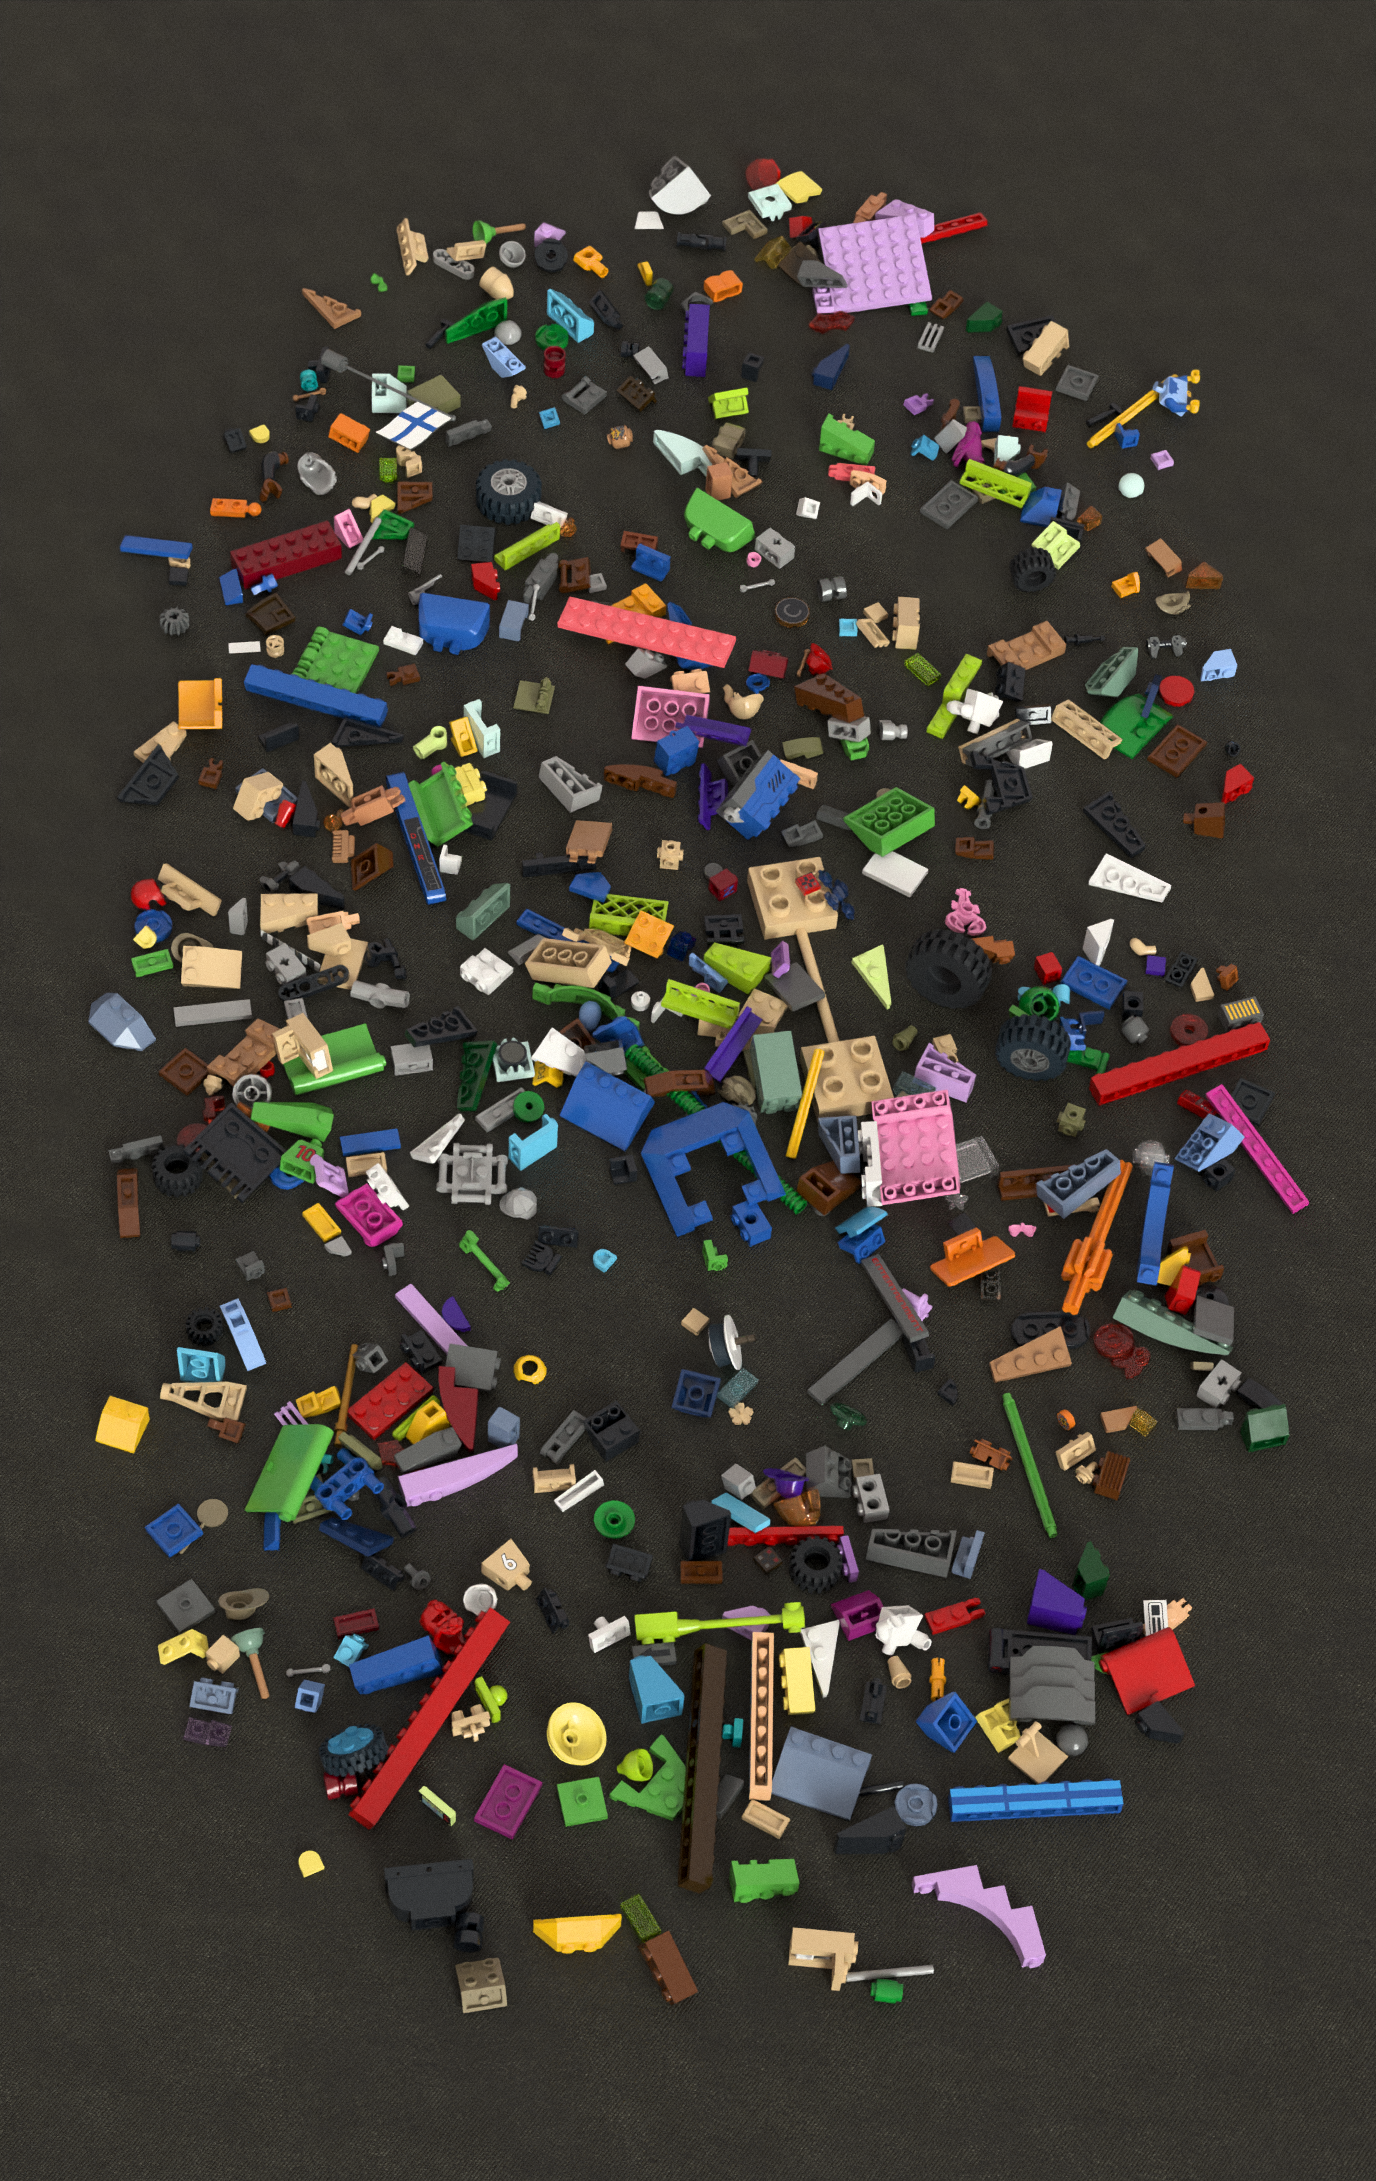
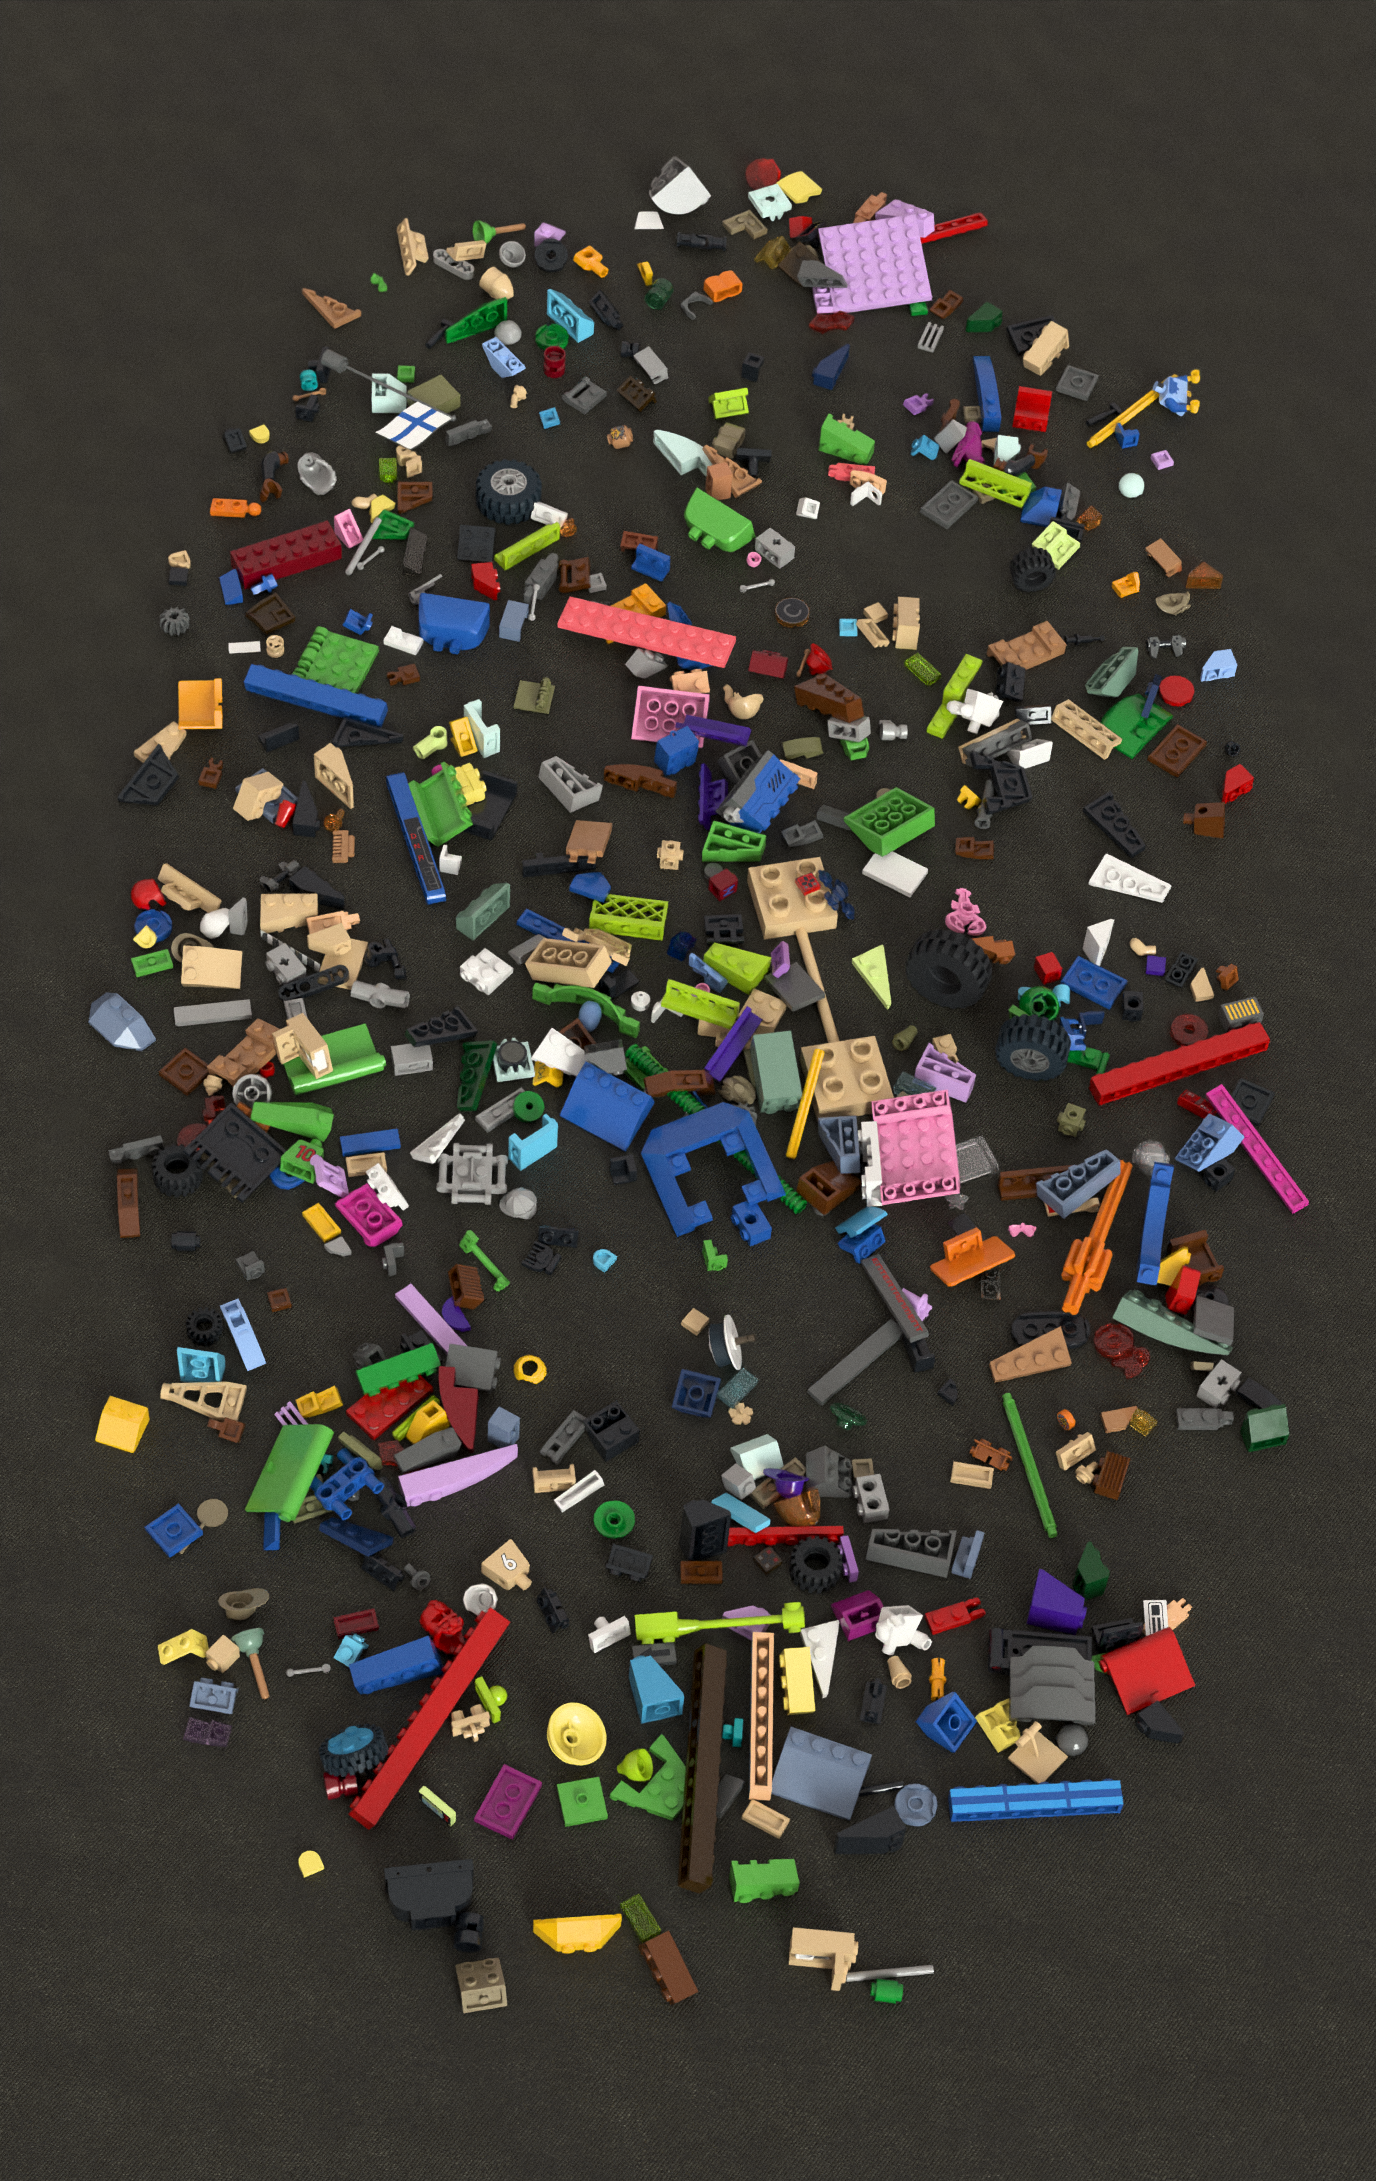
blue tile [120,535,193,559] -> none
dark grey plate [156,1579,215,1634] -> none
medium blue brick [295,1679,325,1713] -> none
orange brick [328,413,370,453] -> none
pearl gold bar [334,1344,359,1448] -> none
nougat hinge [341,786,405,826] -> none
reddish brown slope [351,843,393,891] -> none
blue bracket [592,1016,645,1055] -> none
light orange hinge [624,910,674,959] -> none
dark purple brick [682,304,710,377] -> none
blue piece [746,673,770,694] -> none
dark grey wheel [817,576,846,602] -> none
lavender arch [912,1865,1046,1968] -> none
dark grey head [1121,1016,1149,1044] -> none
none -> white hat [200,908,229,939]
none -> green brick [355,1343,441,1397]
none -> reddish brown brick [448,1264,484,1310]
none -> bright green wedge [702,821,766,862]
none -> light aqua slope [730,1434,784,1480]

